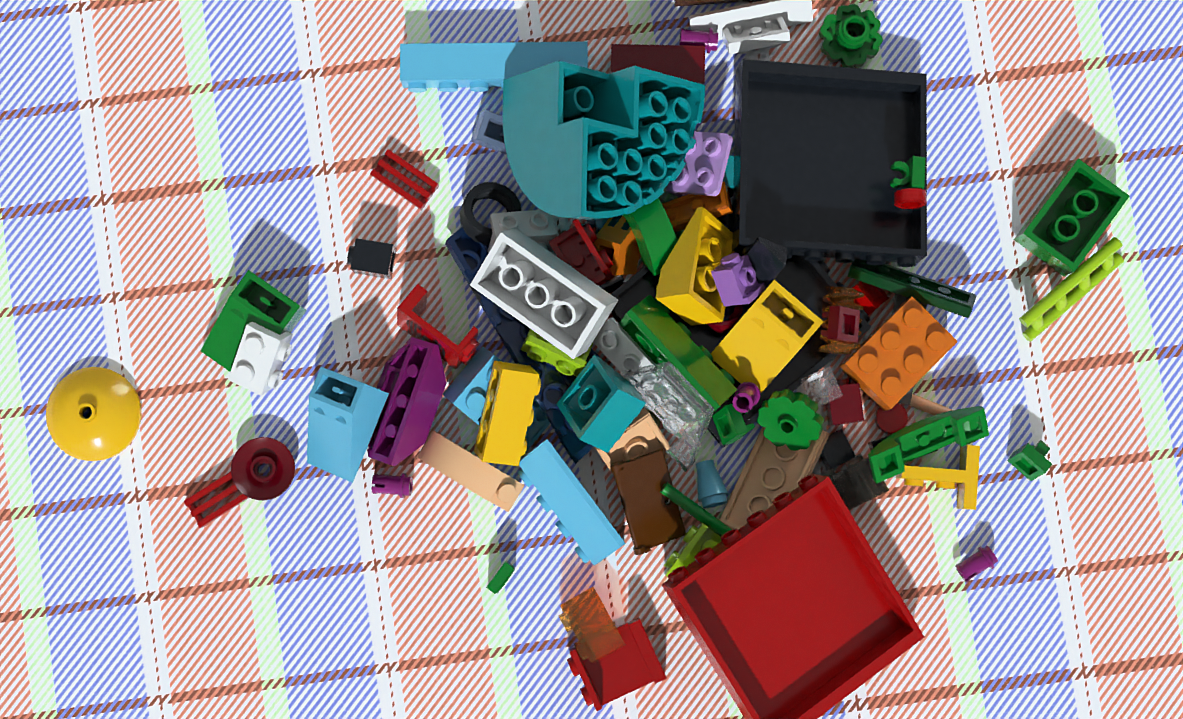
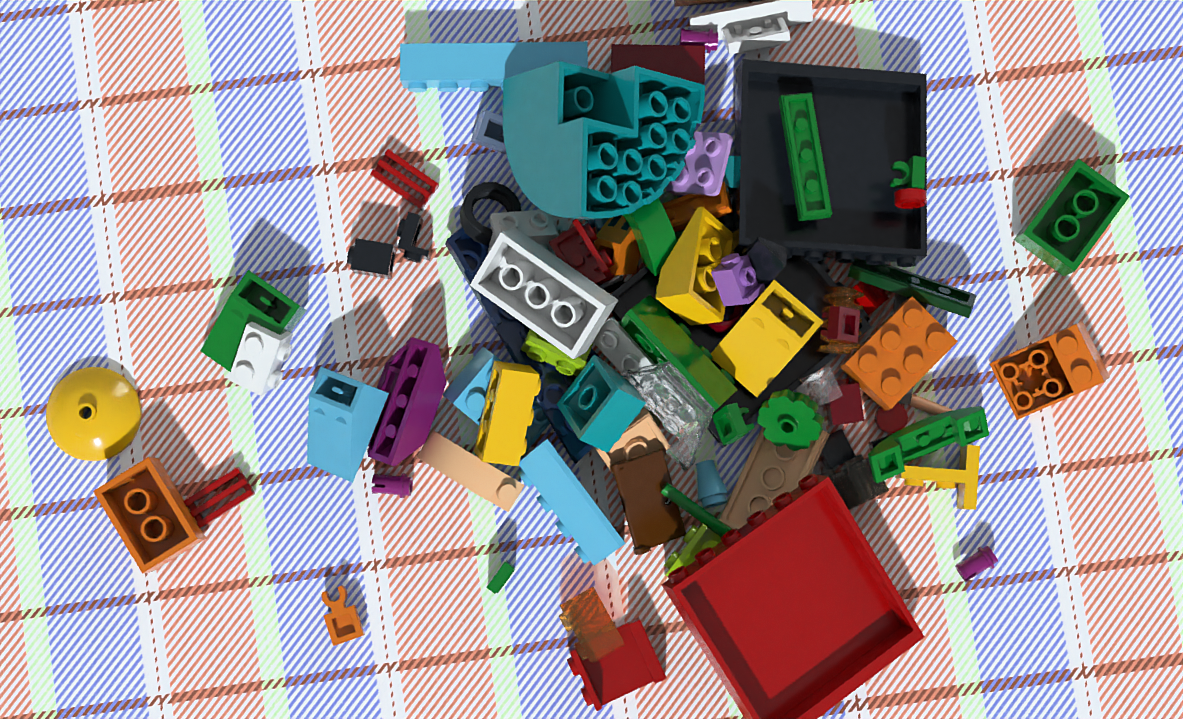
dark red dish [231,437,295,501] -> none
red panel [397,283,479,369] -> none
magenta pin [732,382,761,413] -> none
green plant [819,4,883,68] -> none
green tile [1007,440,1052,481] -> none
lime bar [1019,237,1124,342] -> none
none -> orange brick [93,457,206,574]
none -> orange plate [321,585,365,646]
none -> black bracket [397,212,432,263]
none -> green tile [778,92,832,221]
none -> orange slope [989,321,1110,420]

